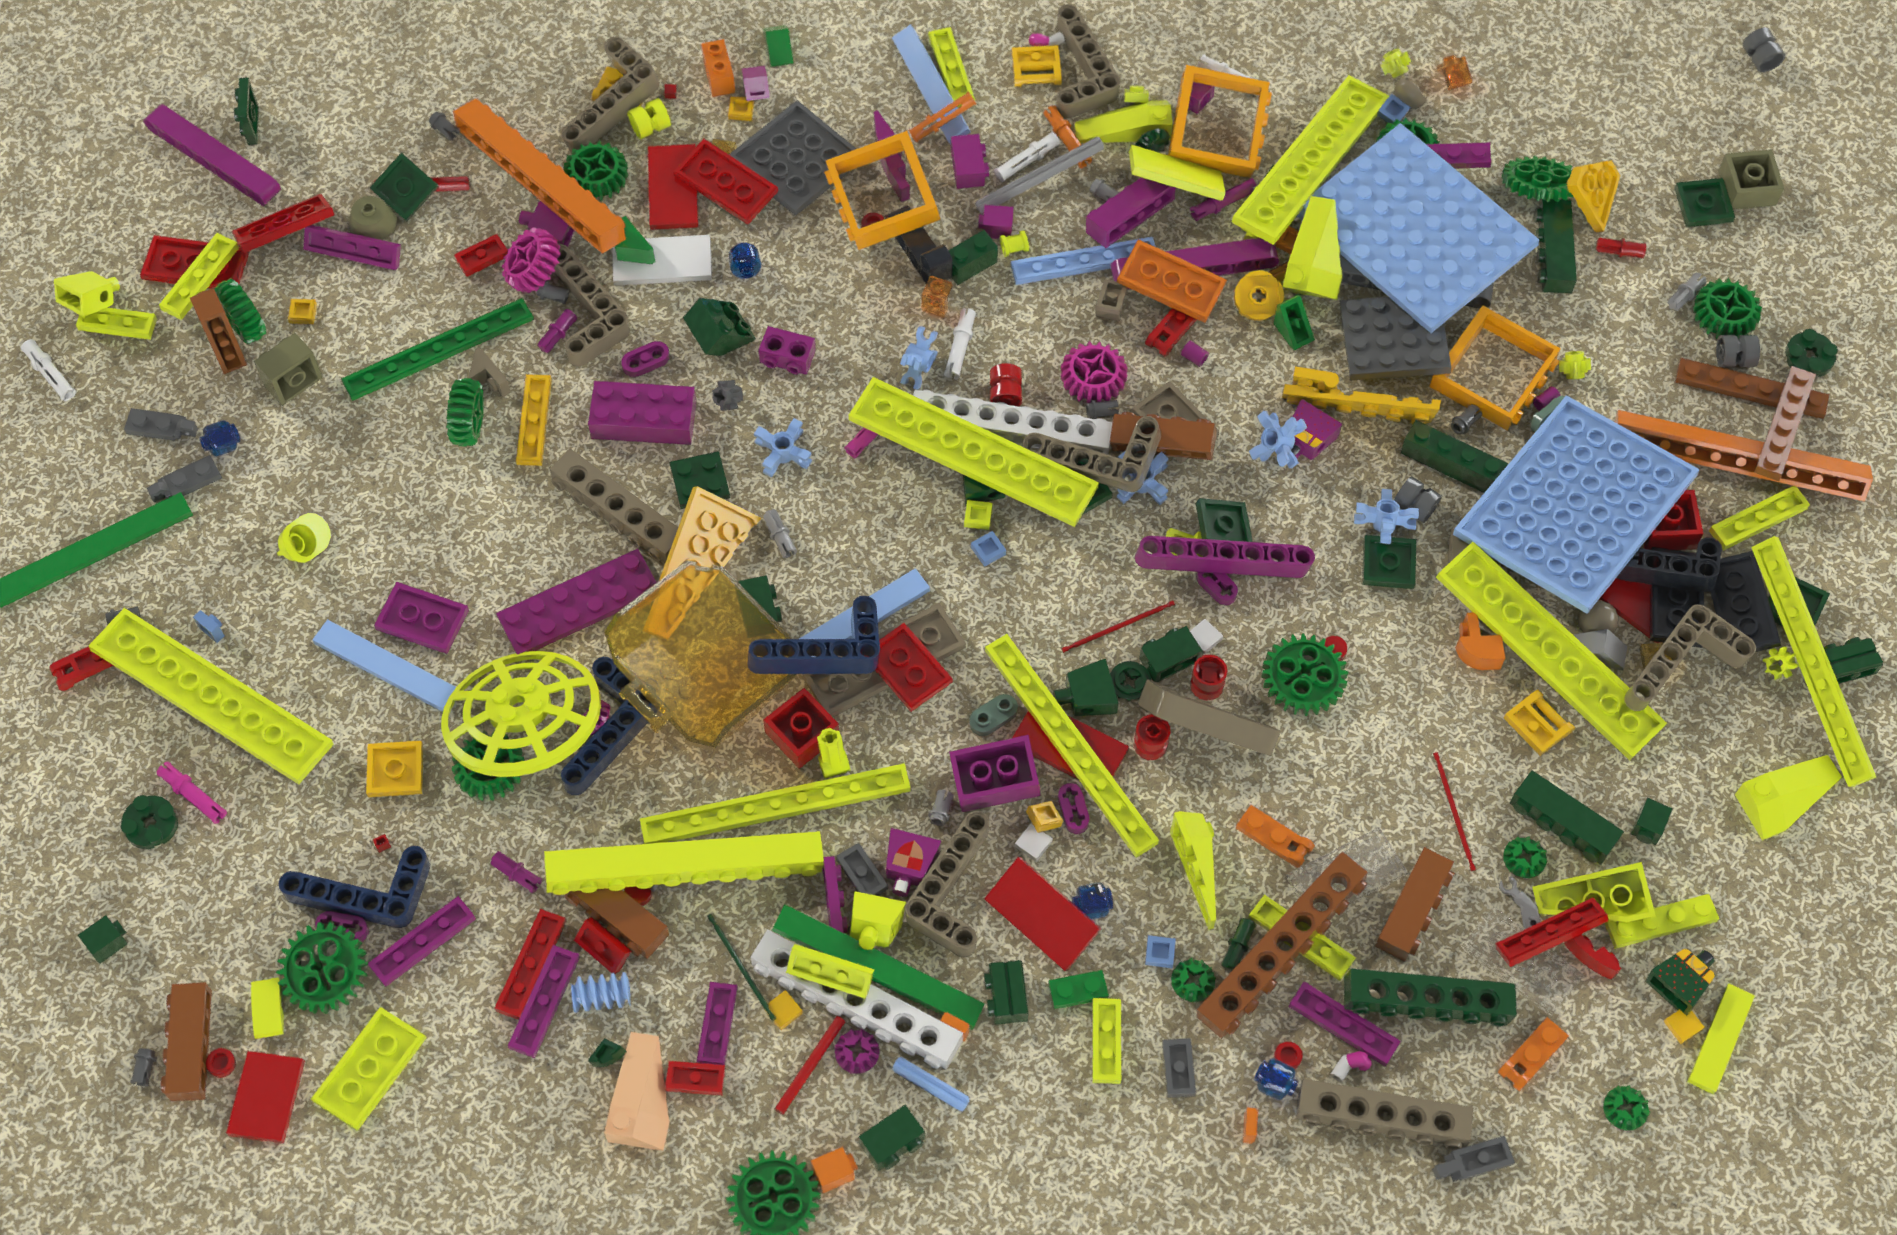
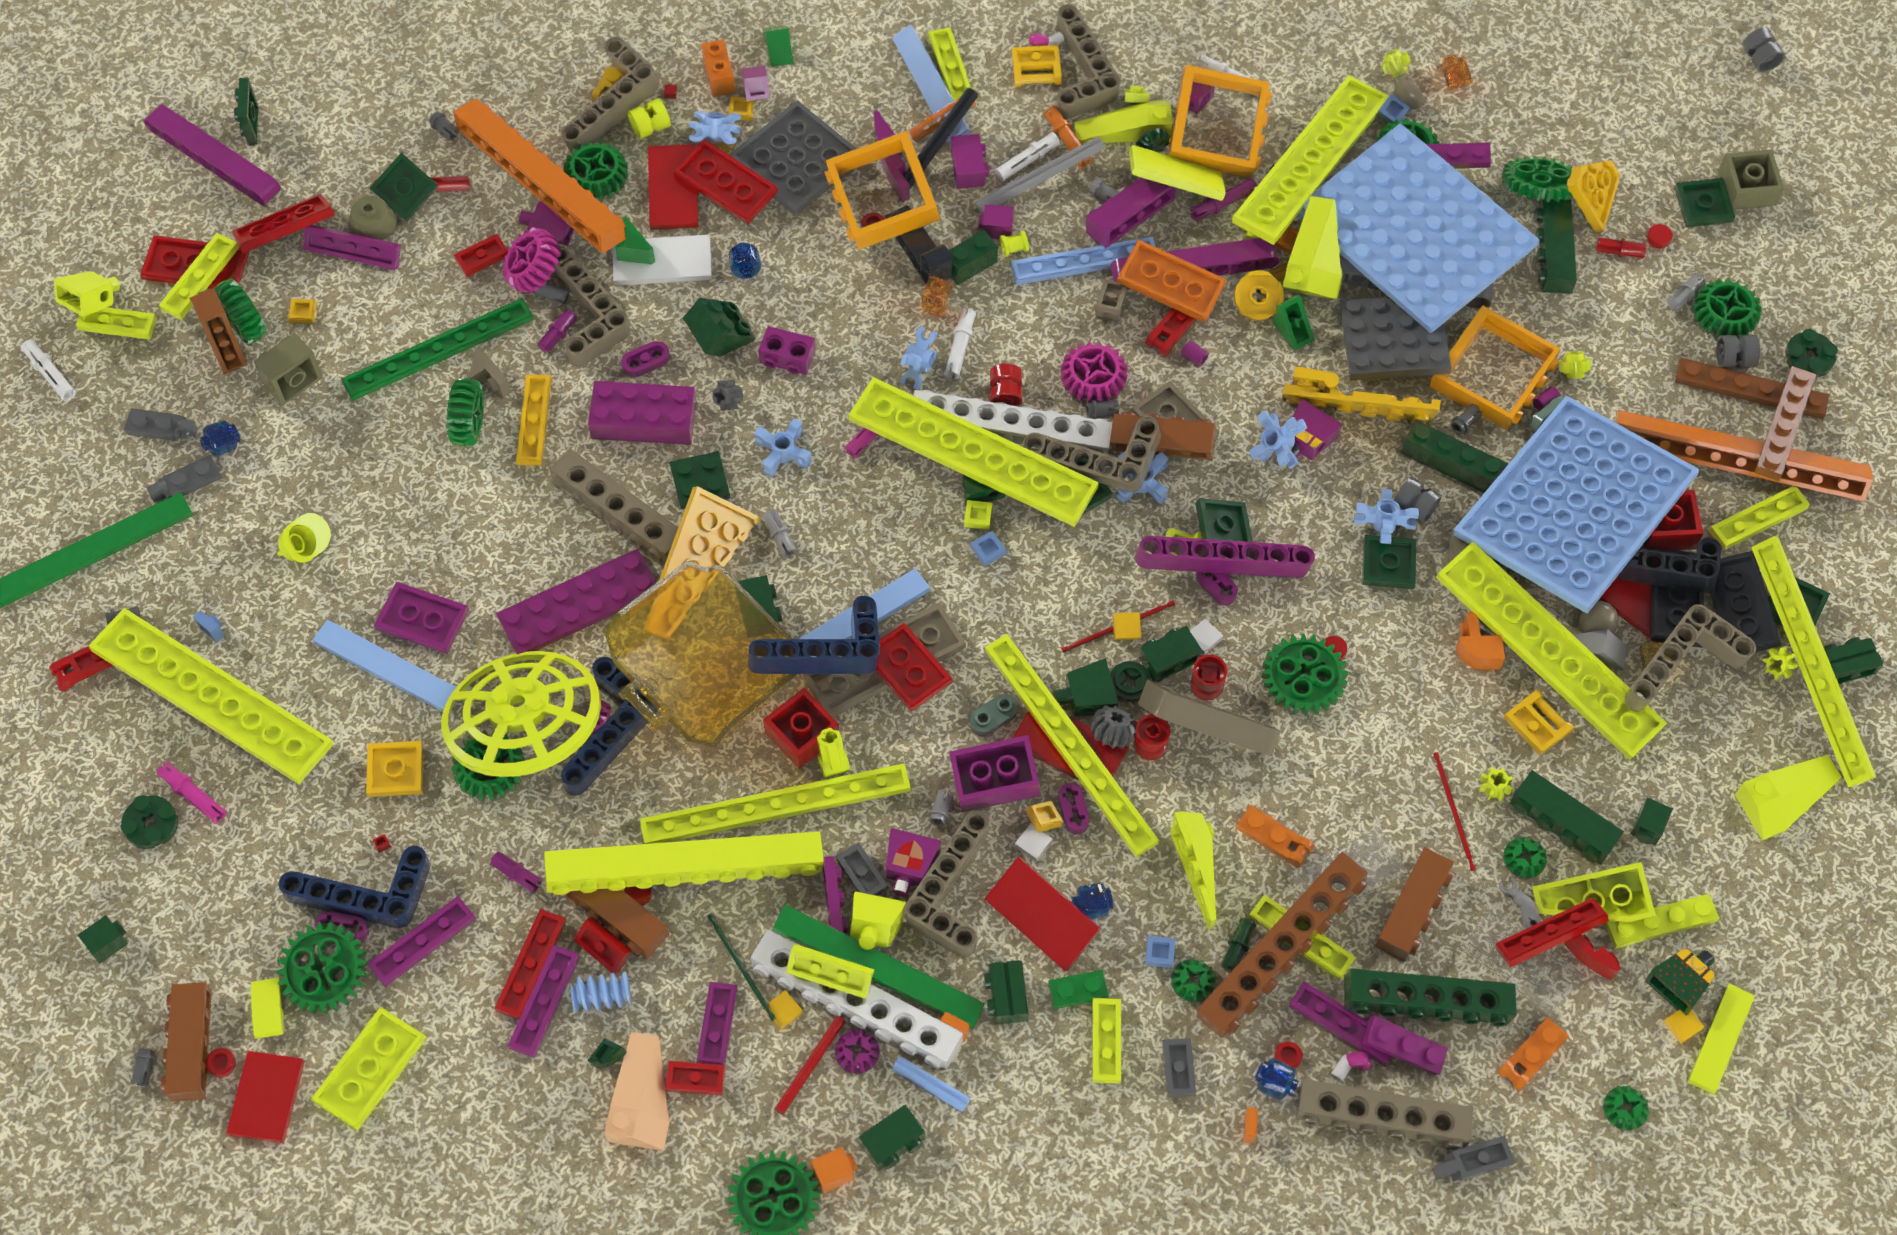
none -> light blue pin [689,111,741,144]
none -> black axle [903,87,978,189]
none -> dark grey gear [1090,705,1137,749]
none -> yellow tile [1112,612,1142,640]
none -> magenta plate [1362,1016,1448,1075]
none -> neon yellow gear [1479,767,1513,802]
none -> red tile [1646,224,1673,249]

